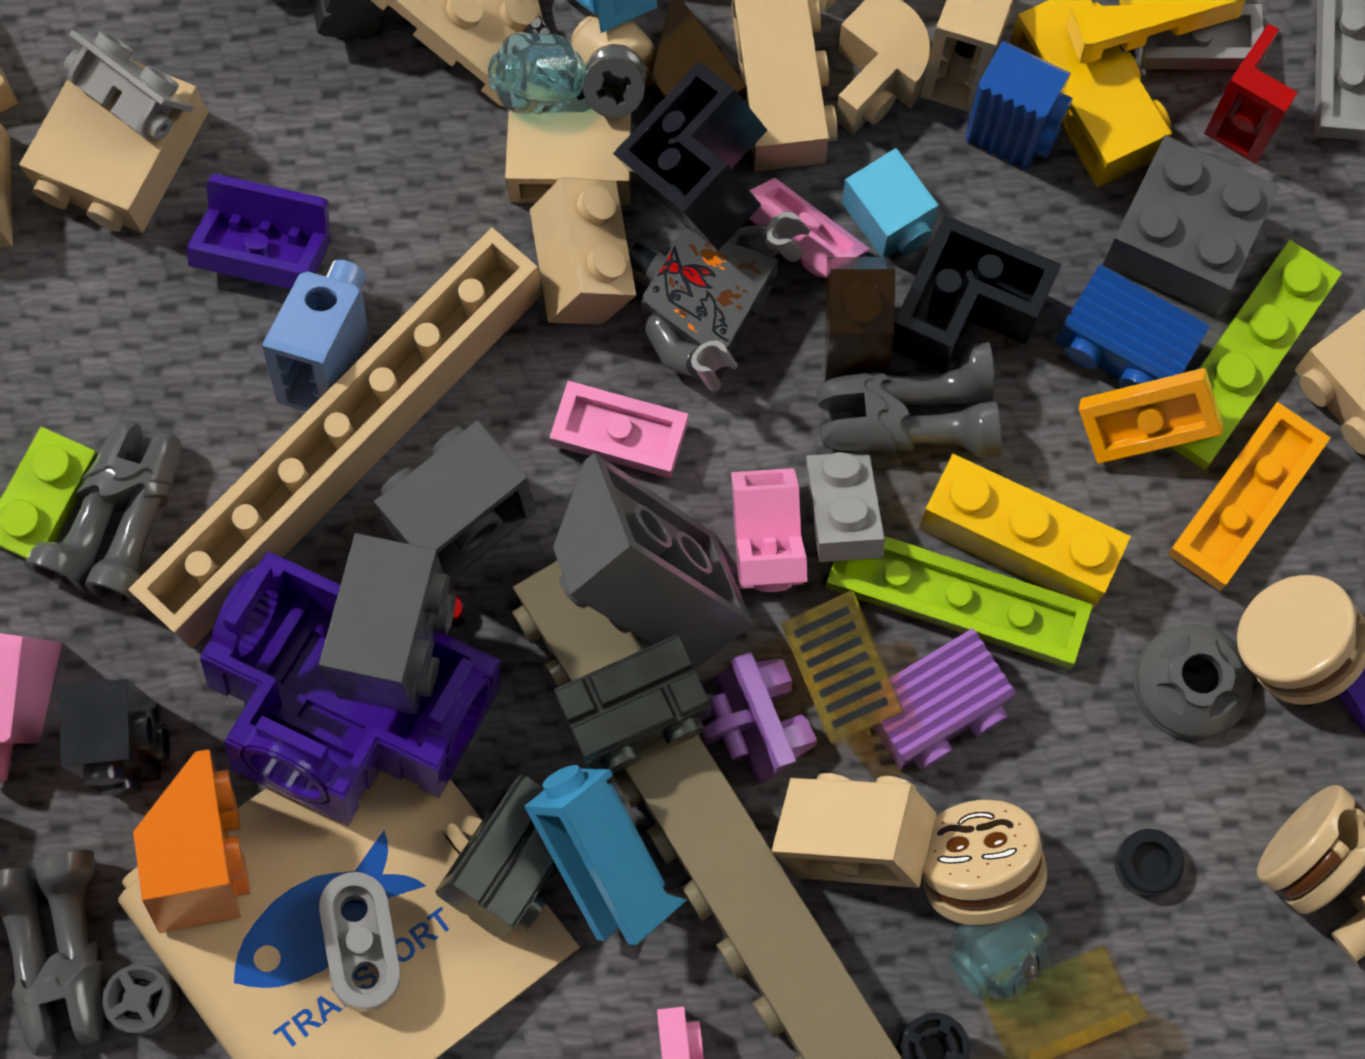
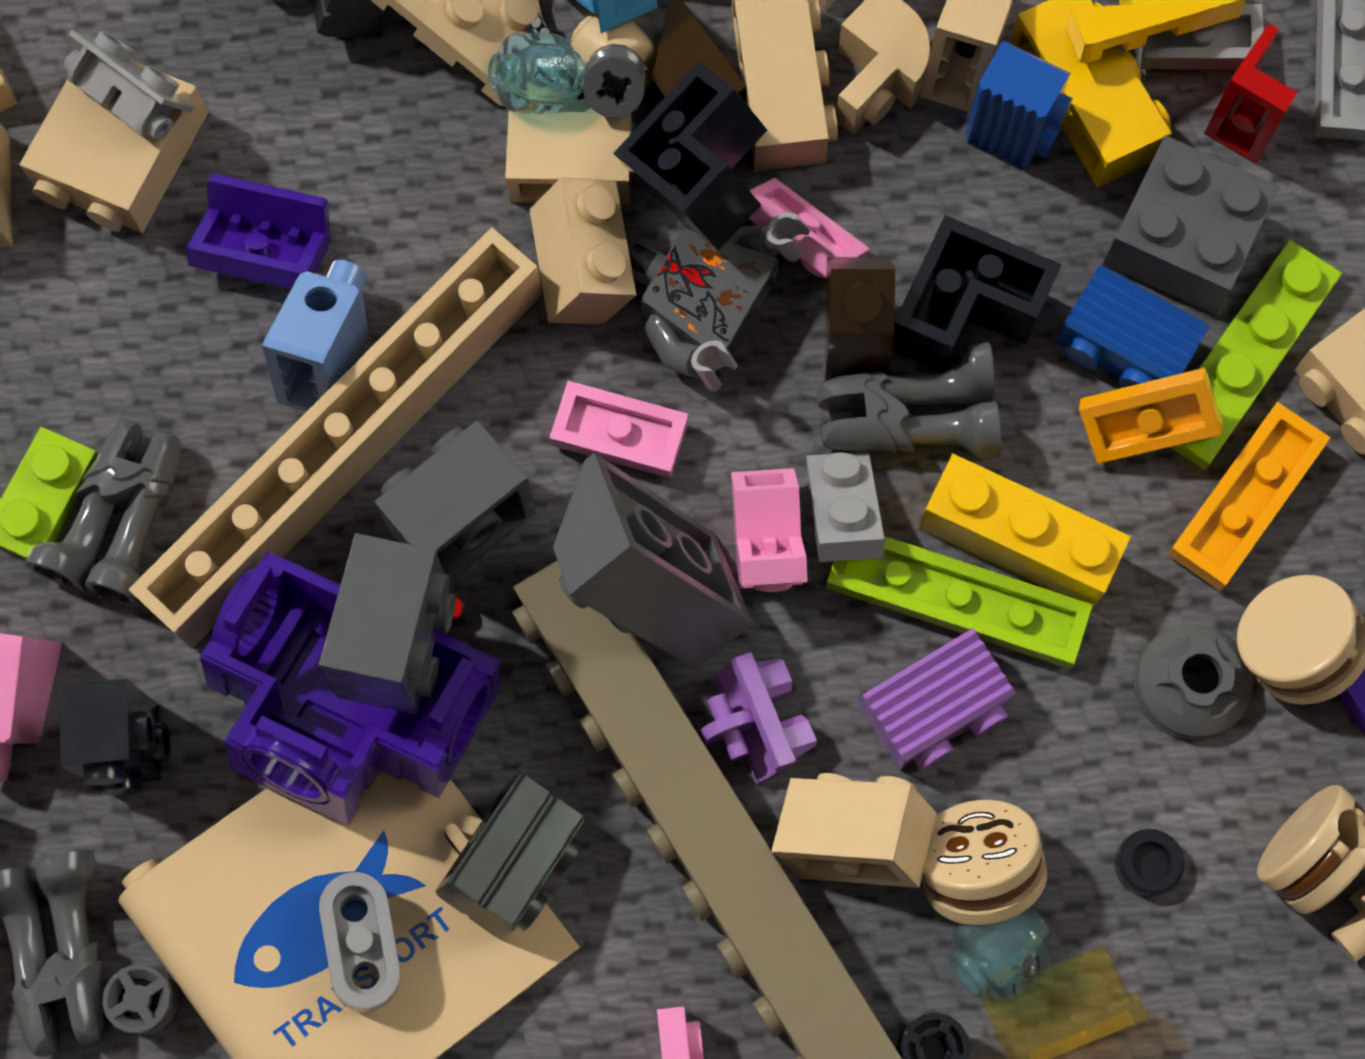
orange slope [133,749,250,933] -> none
dark azure window [524,765,687,945] -> none
pearl dark grey brick [554,634,711,773] -> none
clear yellow panel [781,591,905,746] -> none
medium azure brick [842,148,939,257] -> none

